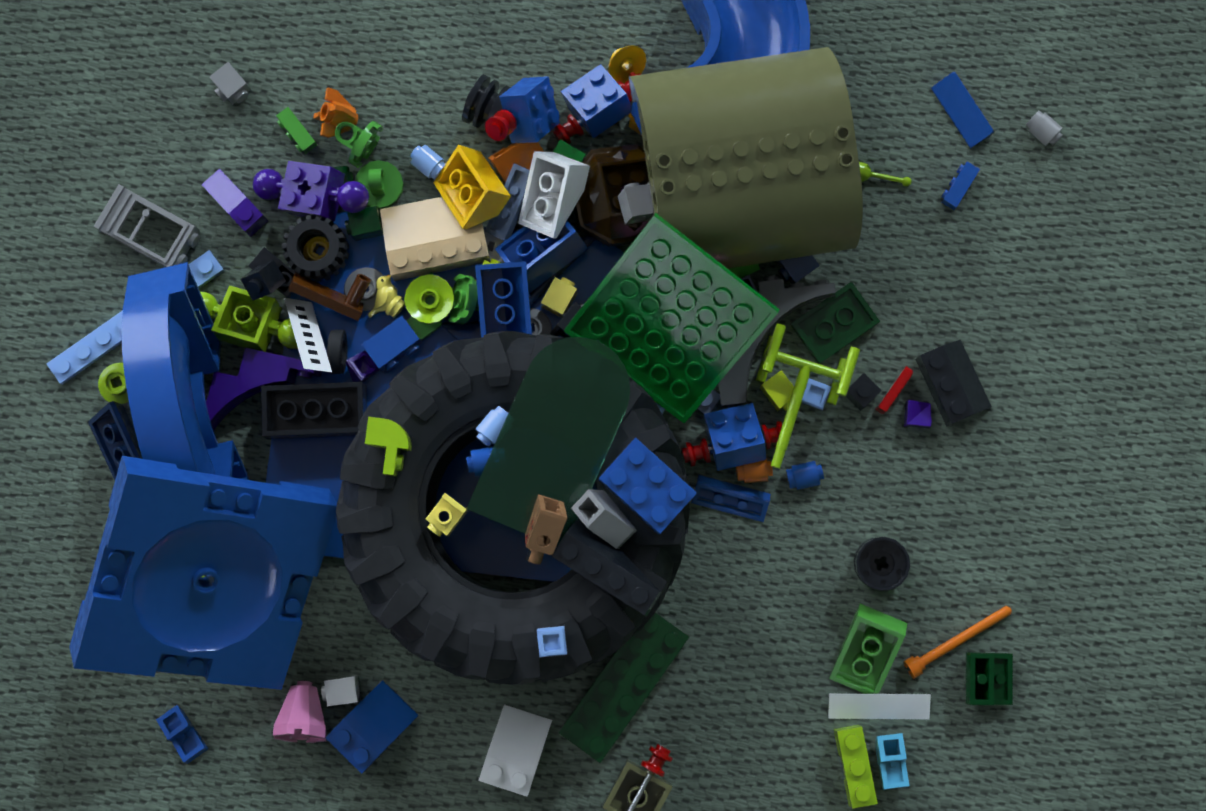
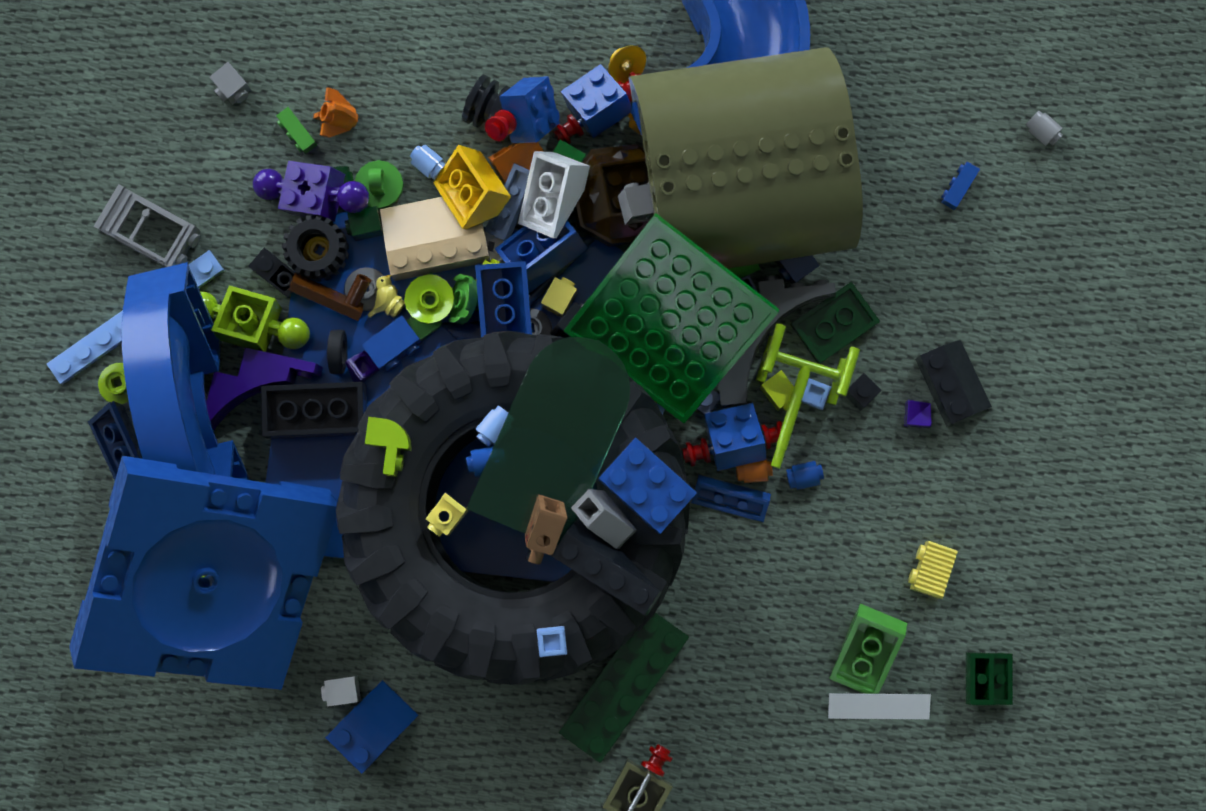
blue slope [156,705,208,764] -> none
slope [202,168,268,237] -> none
black brick [240,260,286,301] -> none
bright pink cone [273,681,327,743] -> none
white sticker [284,298,332,372] -> none
bright green tile [335,121,383,168] -> none
white slope [478,705,552,796] -> none
lime arch [833,725,878,809] -> none
black wheel [853,537,910,591] -> none
lime hinge [859,162,912,187] -> none
red tile [875,366,913,414] -> none
medium azure brick [875,733,910,790] -> none
orange piece [903,606,1012,679] -> none
blue slope [931,72,994,148] -> none
none -> light yellow brick [908,541,958,599]

